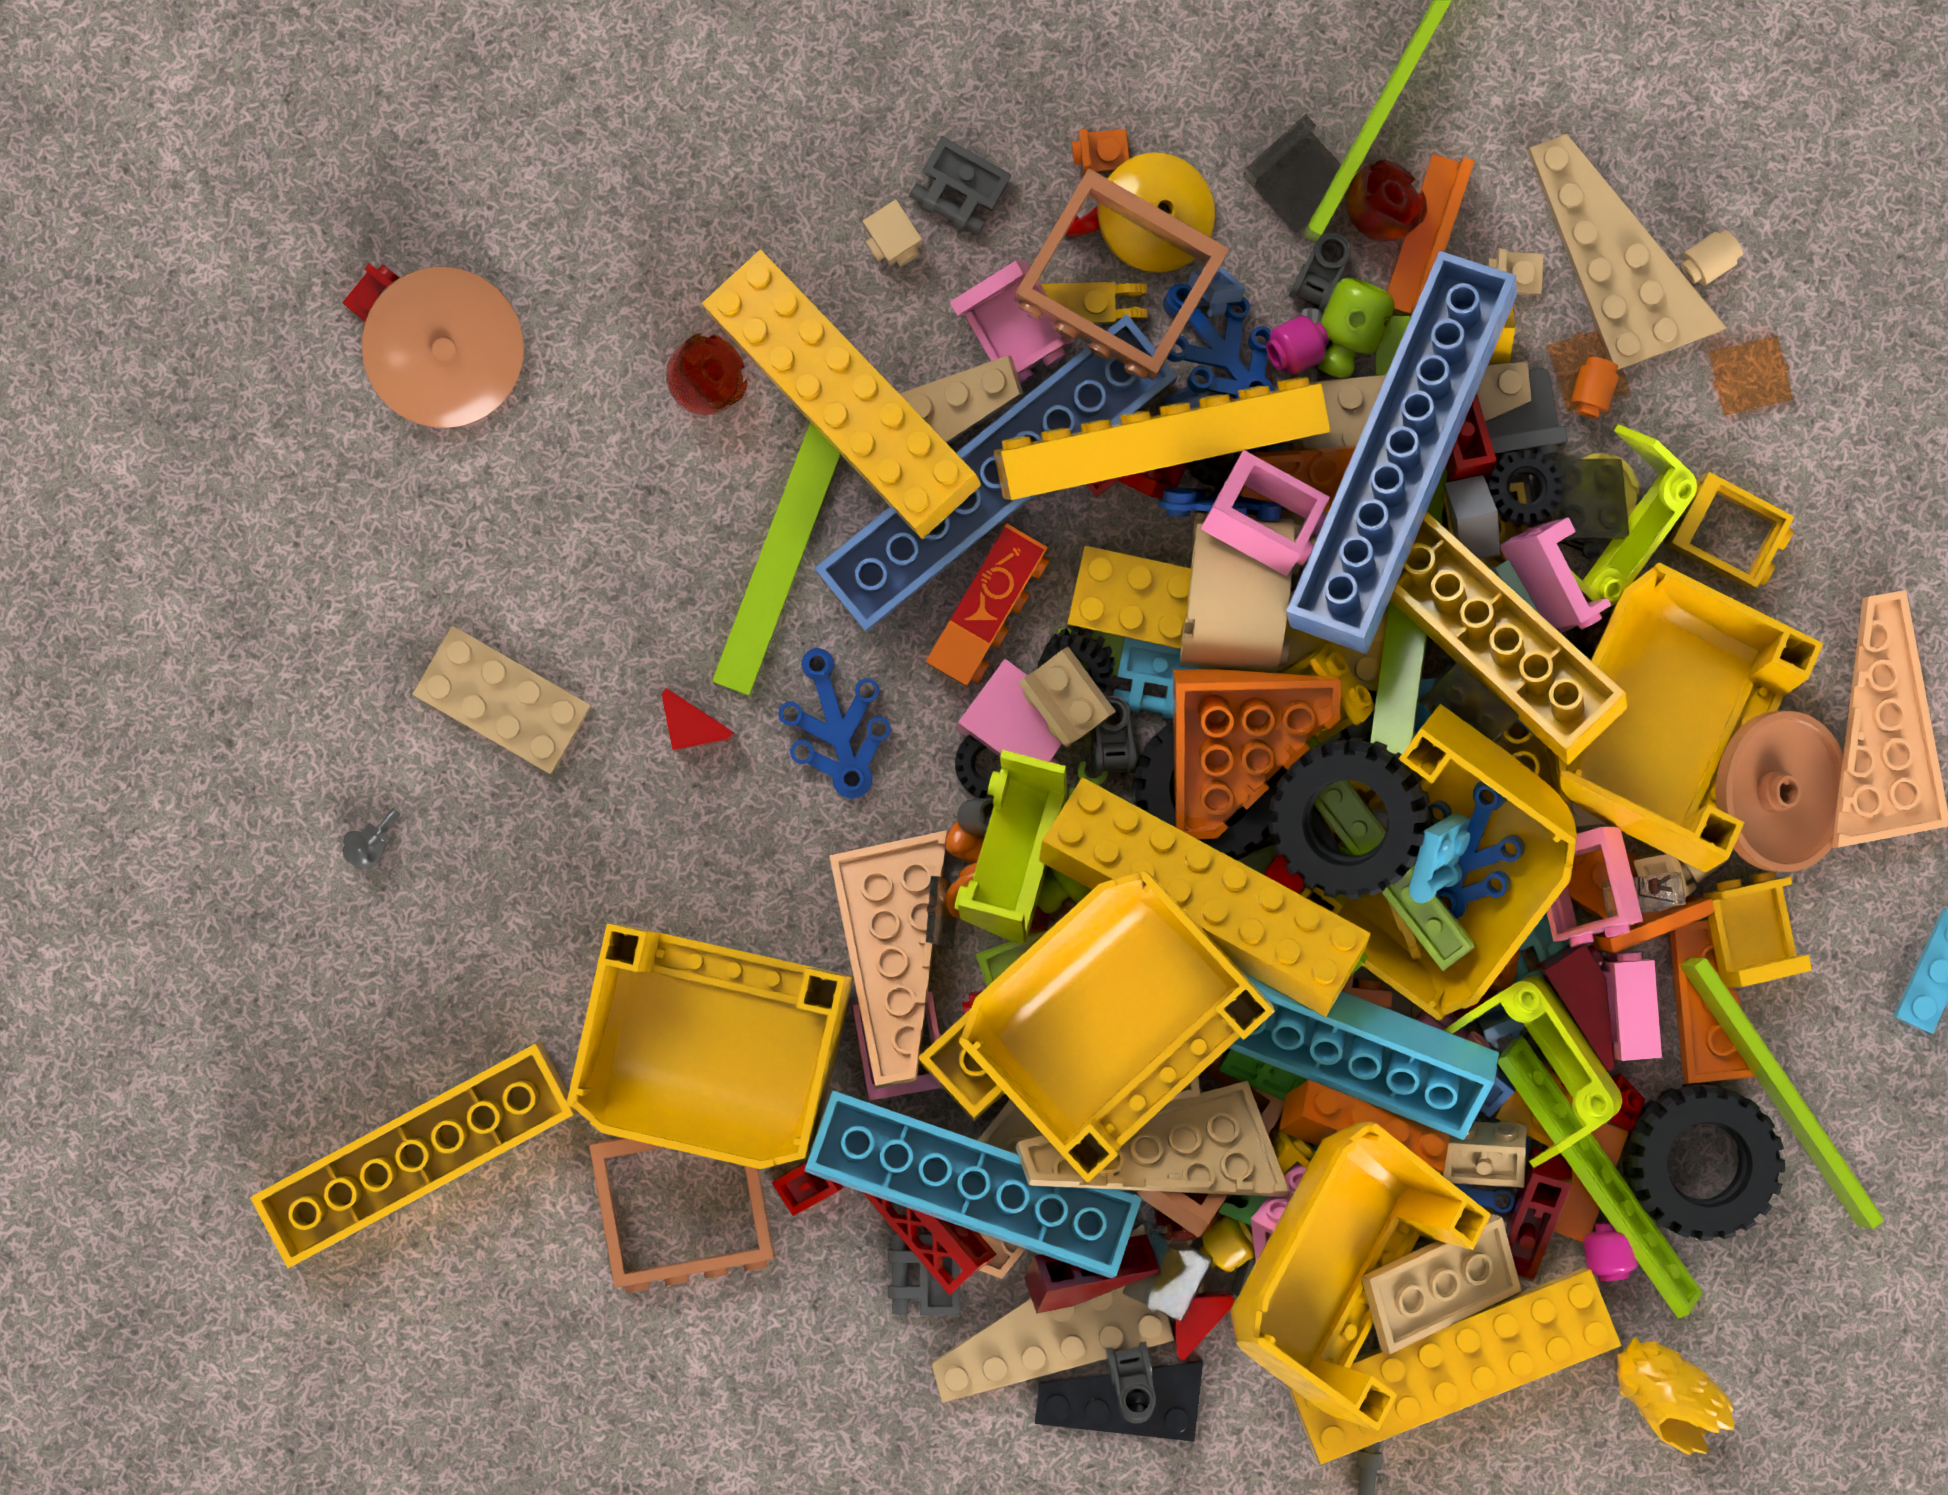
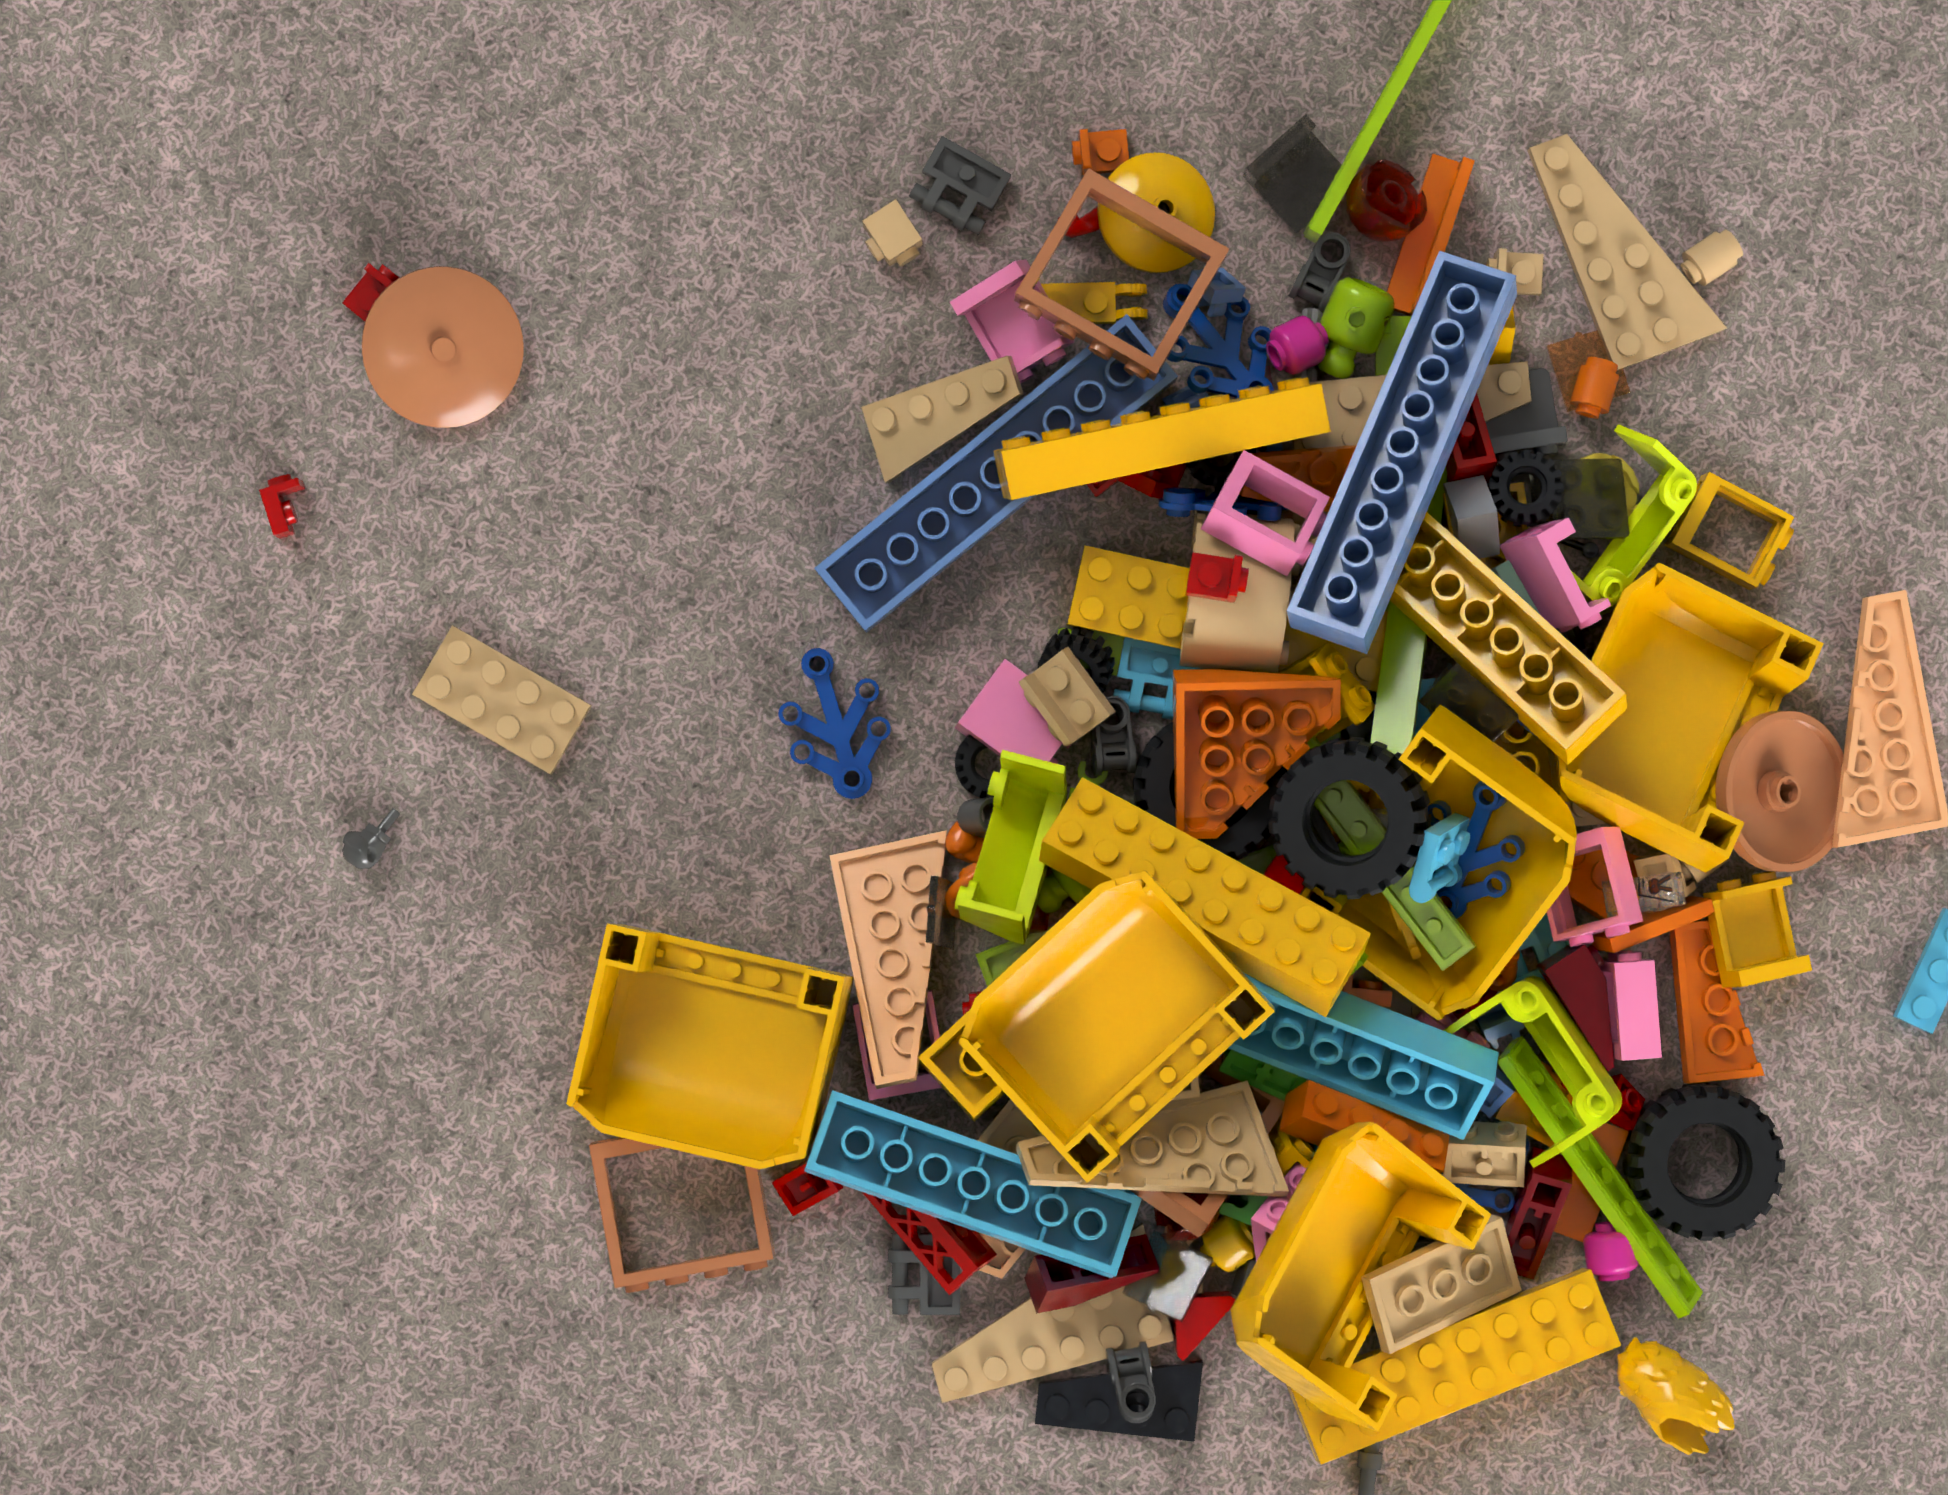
yellow brick [250,1041,578,1268] -> none
red slope [661,688,735,751] -> none
clear red cylinder [666,333,747,416] -> none
yellow brick [701,249,981,540] -> none
lime tile [712,422,841,696] -> none
brick [925,523,1050,687] -> none
lime tile [1679,957,1884,1229] -> none
clear orange piece [1709,336,1793,416] -> none
none -> red bracket [259,474,305,539]
none -> red bracket [1185,552,1249,603]

